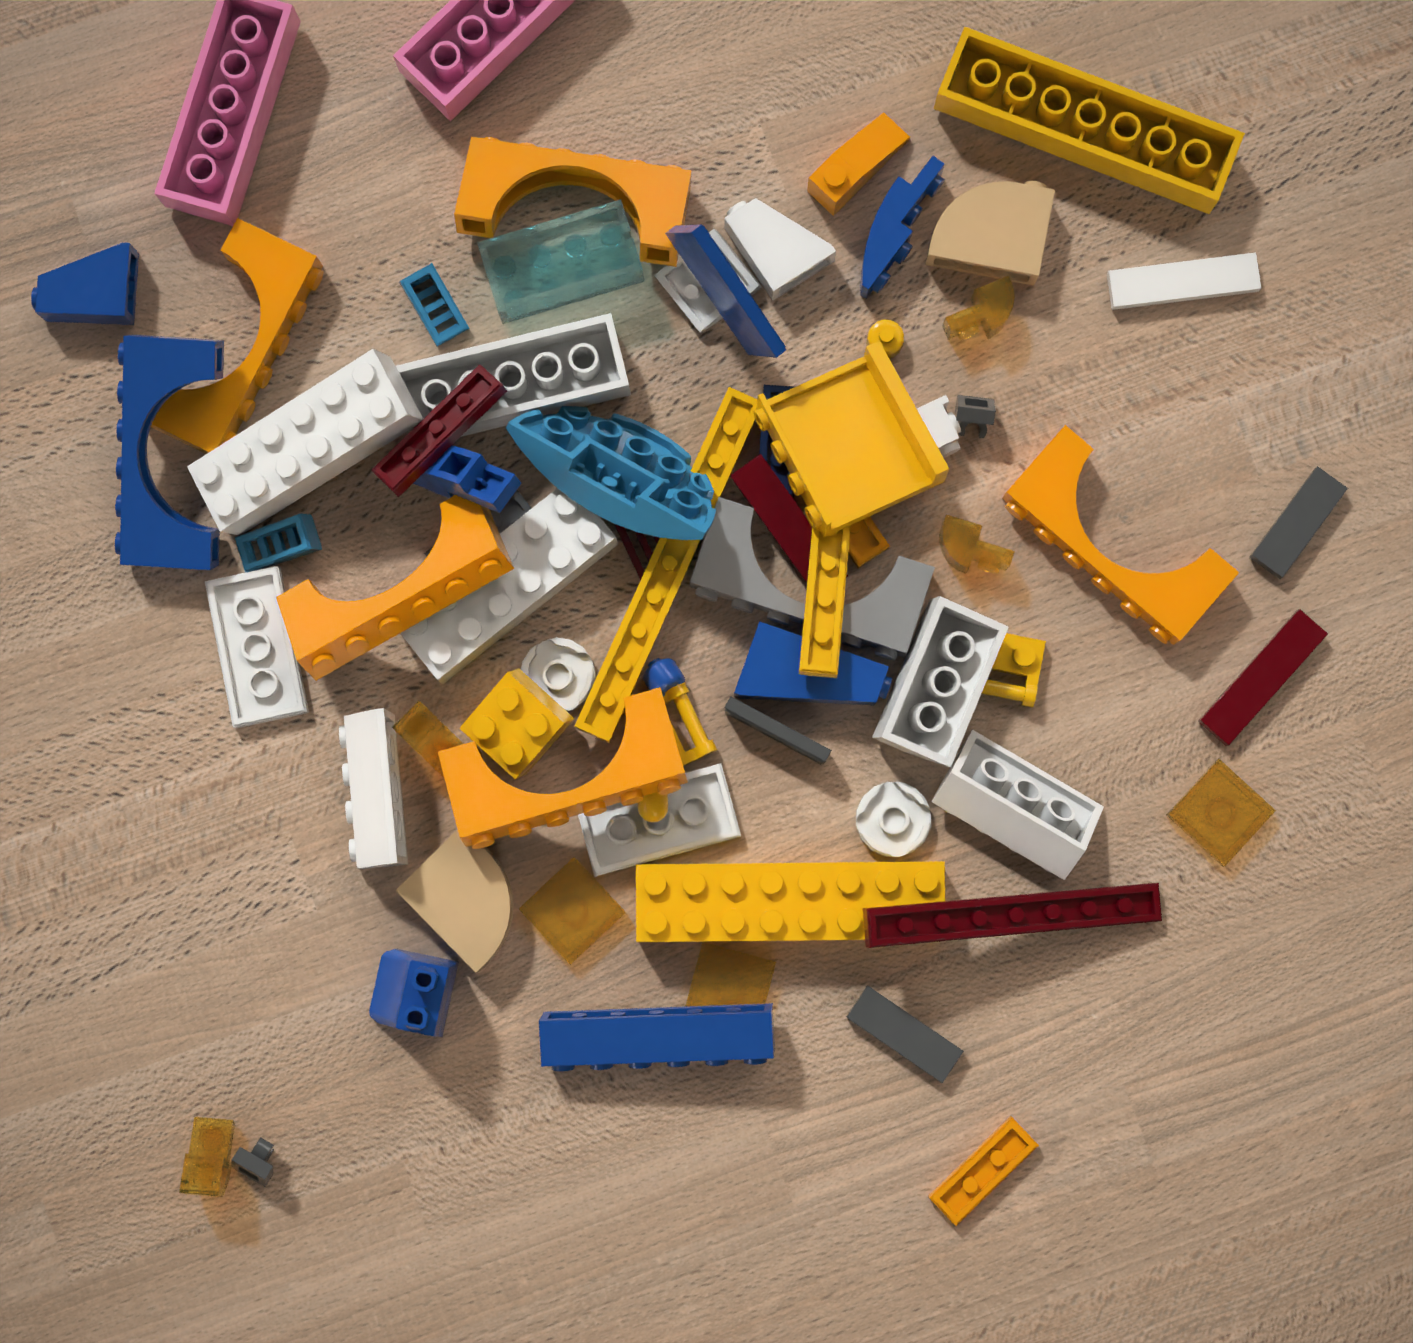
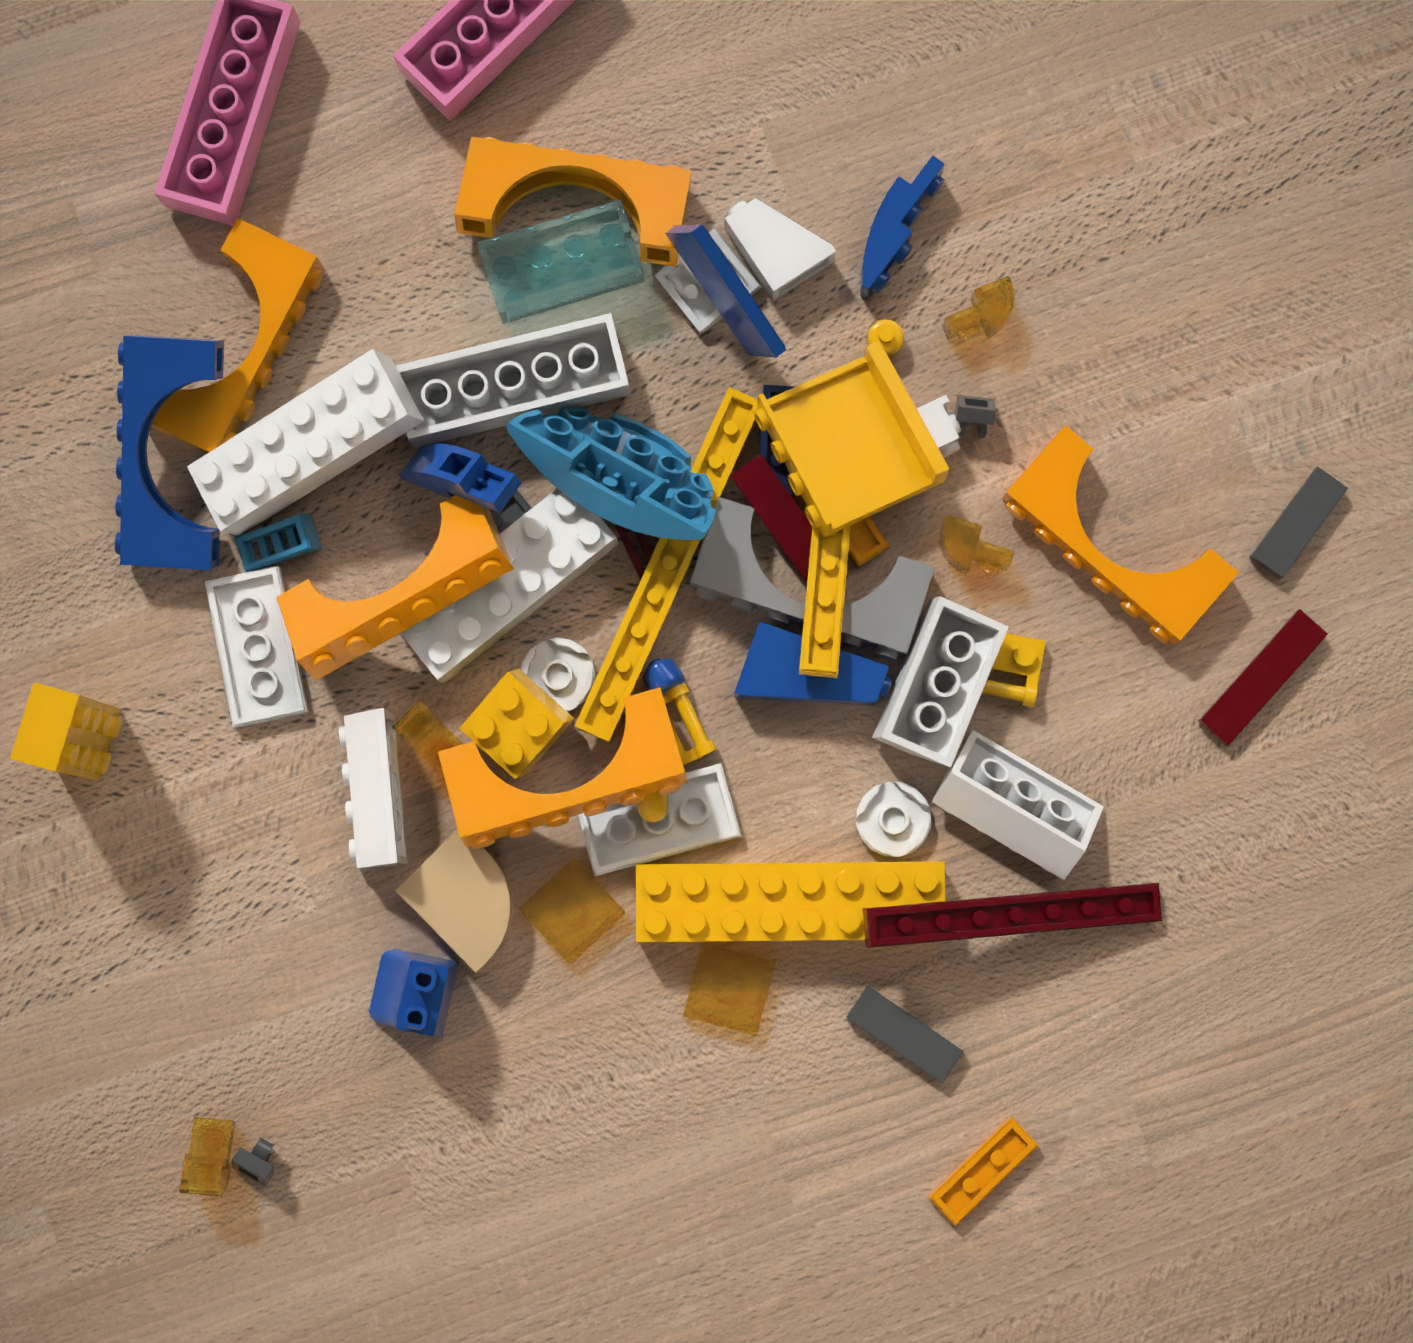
blue slope [31,243,139,325] -> none
dark red tile [371,364,507,498] -> none
dark azure slope [399,263,470,347] -> none
blue brick [539,1003,775,1071] -> none
dark grey tile [724,696,832,765] -> none
light orange slope [807,112,910,216] -> none
tan brick [925,181,1055,286] -> none
yellow brick [934,26,1245,214] -> none
white tile [1107,252,1261,310] -> none
clear yellow tile [1166,759,1276,867] -> none
none -> yellow brick [10,682,122,781]

